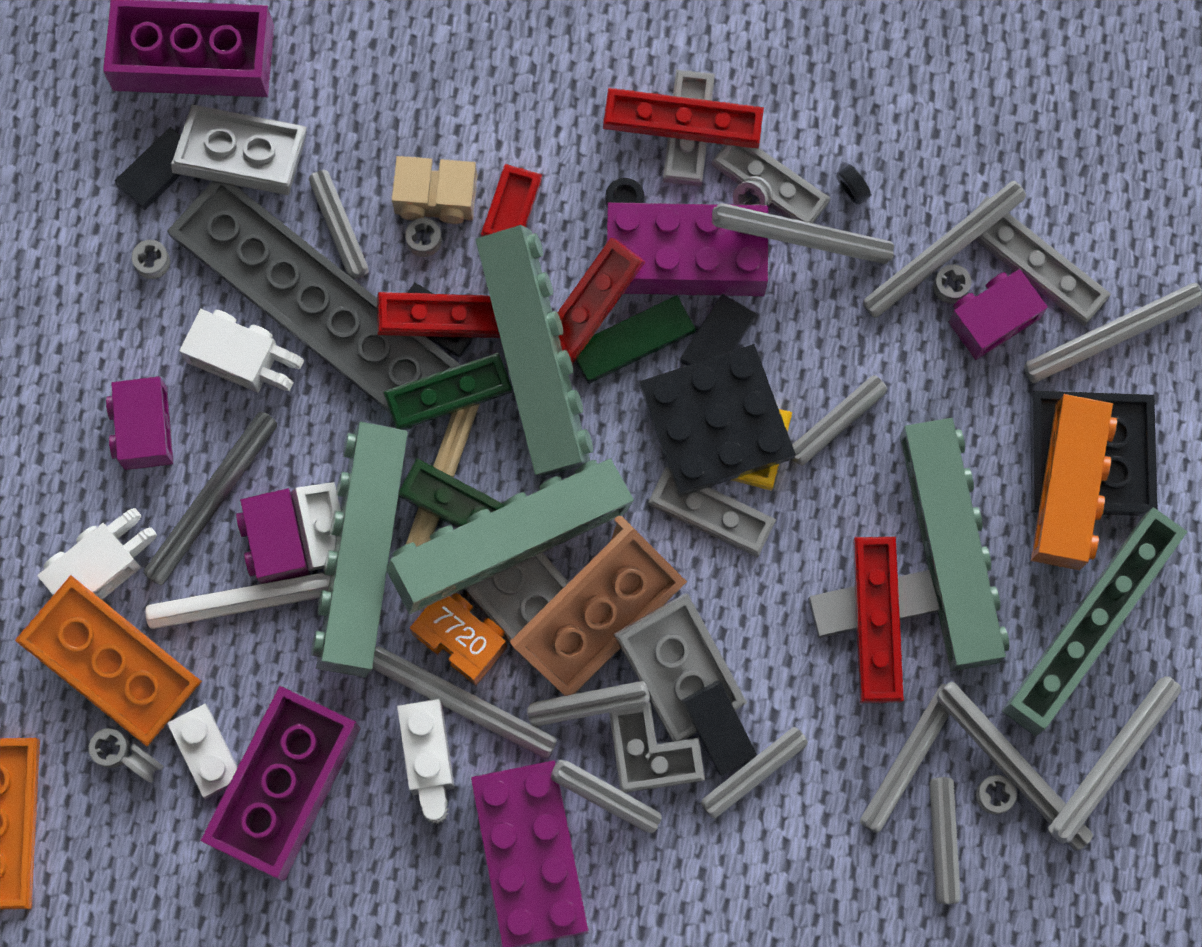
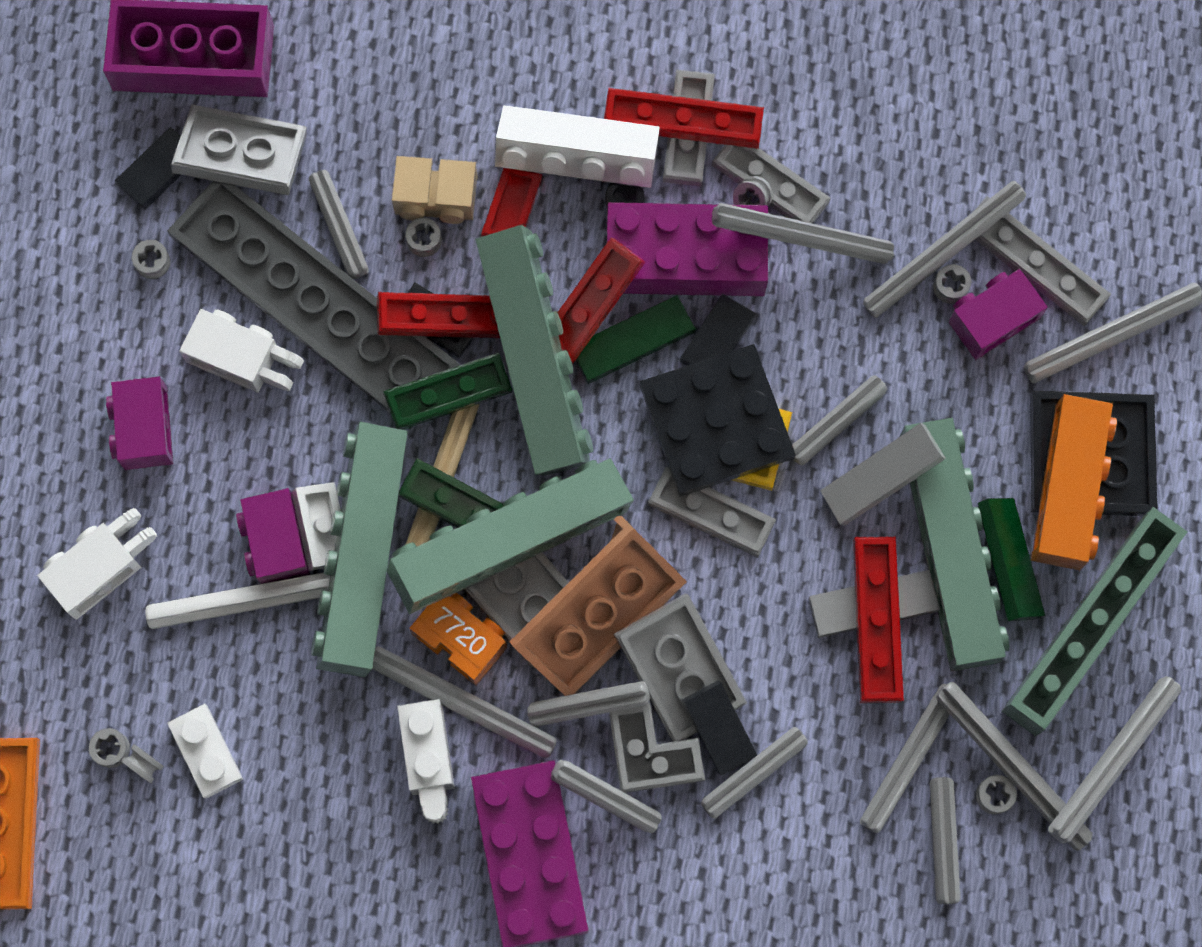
orange tile [15,575,202,747] -> none
dark grey axle [143,411,277,585] -> none
magenta brick [200,685,361,882] -> none
black tile [837,164,872,205] -> none
none -> white brick [495,105,660,188]
none -> light grey tile [820,423,946,526]
none -> dark green tile [977,498,1046,621]

